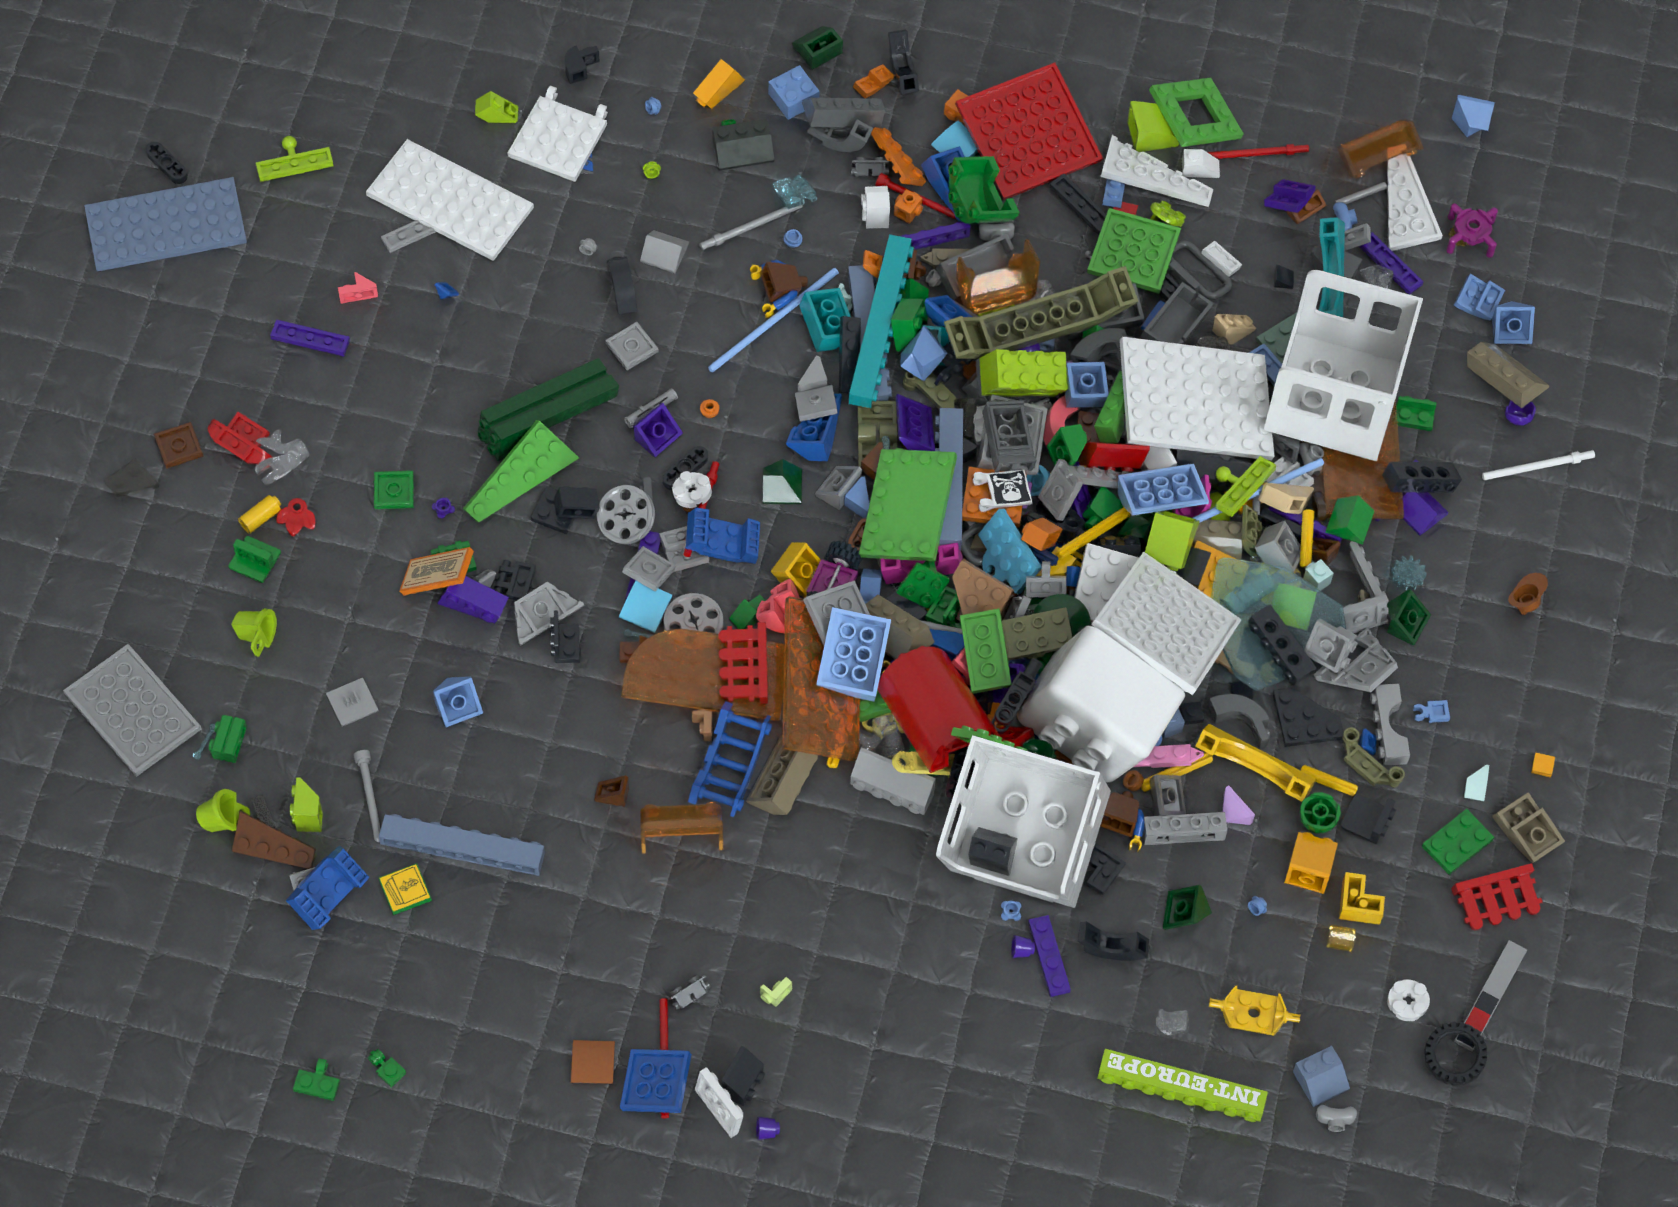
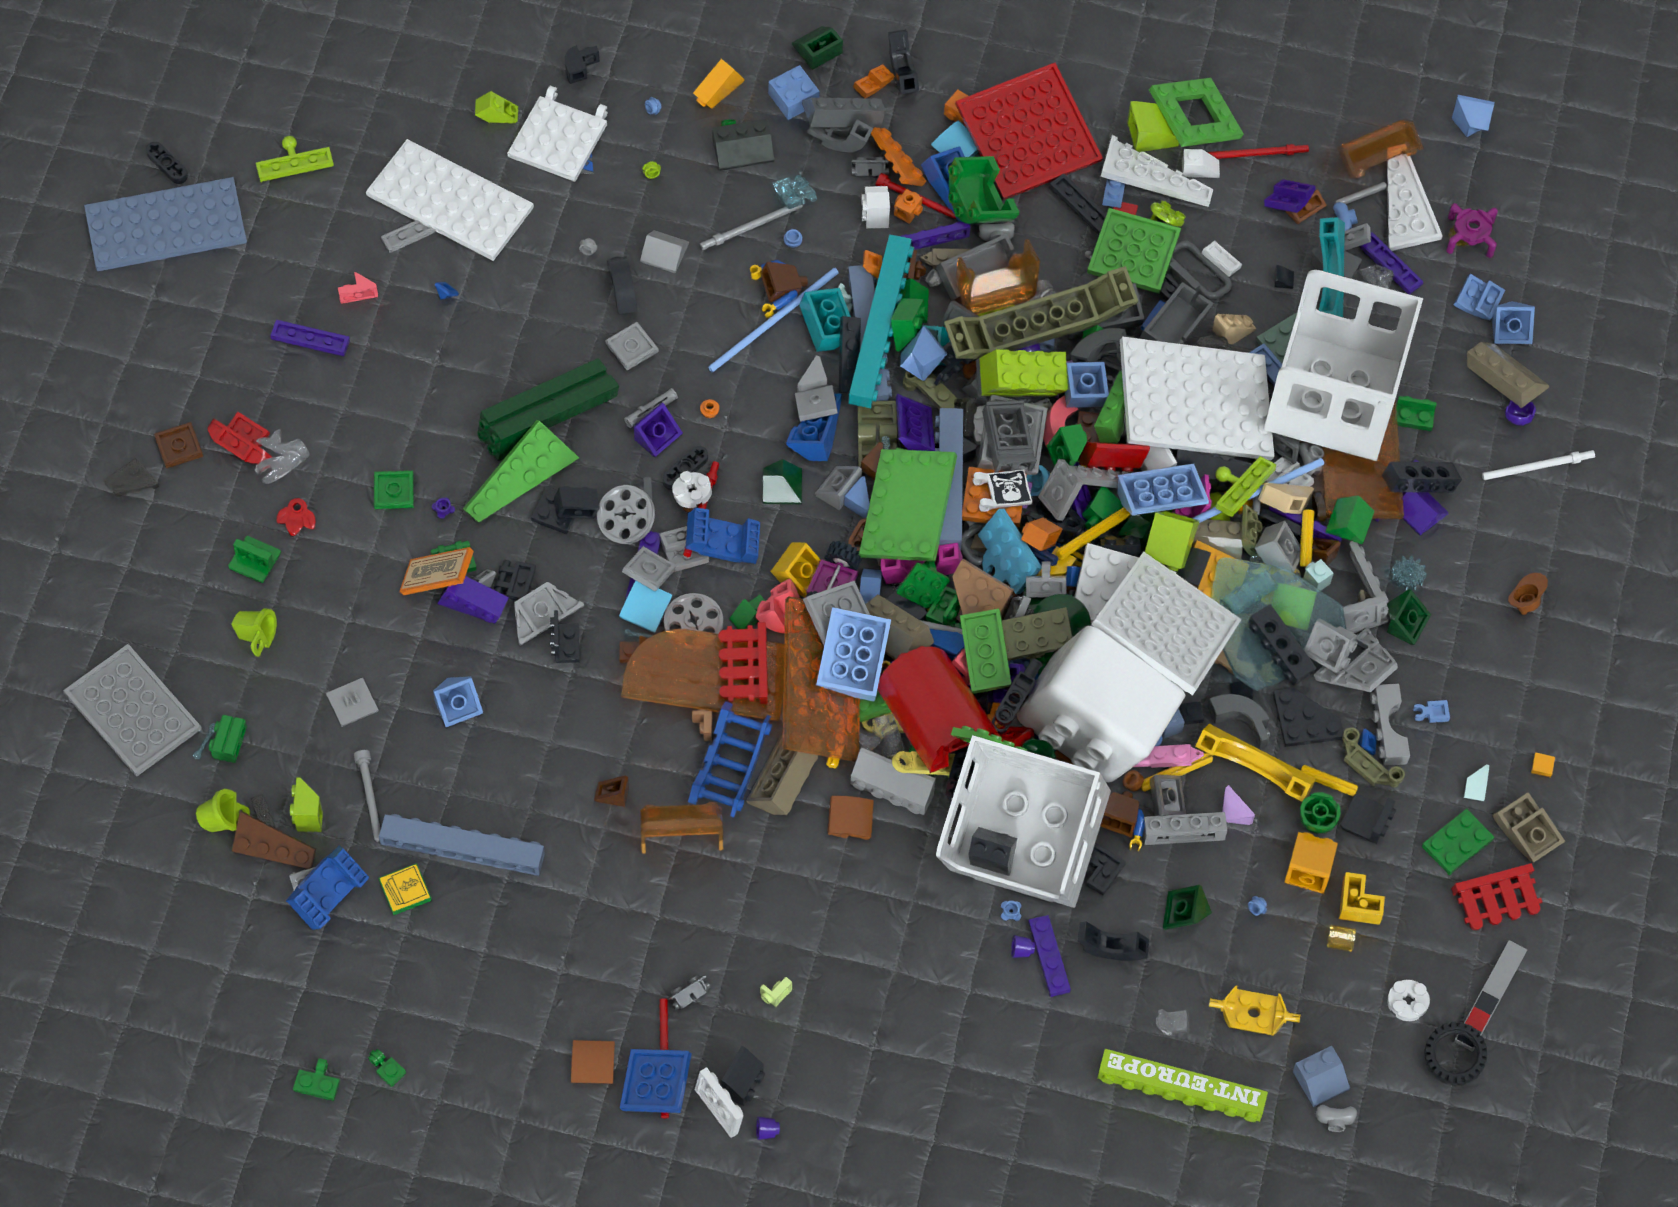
yellow brick [238,495,281,534] -> none
blue slope [925,295,972,327] -> none
none -> dark orange slope [828,796,874,840]

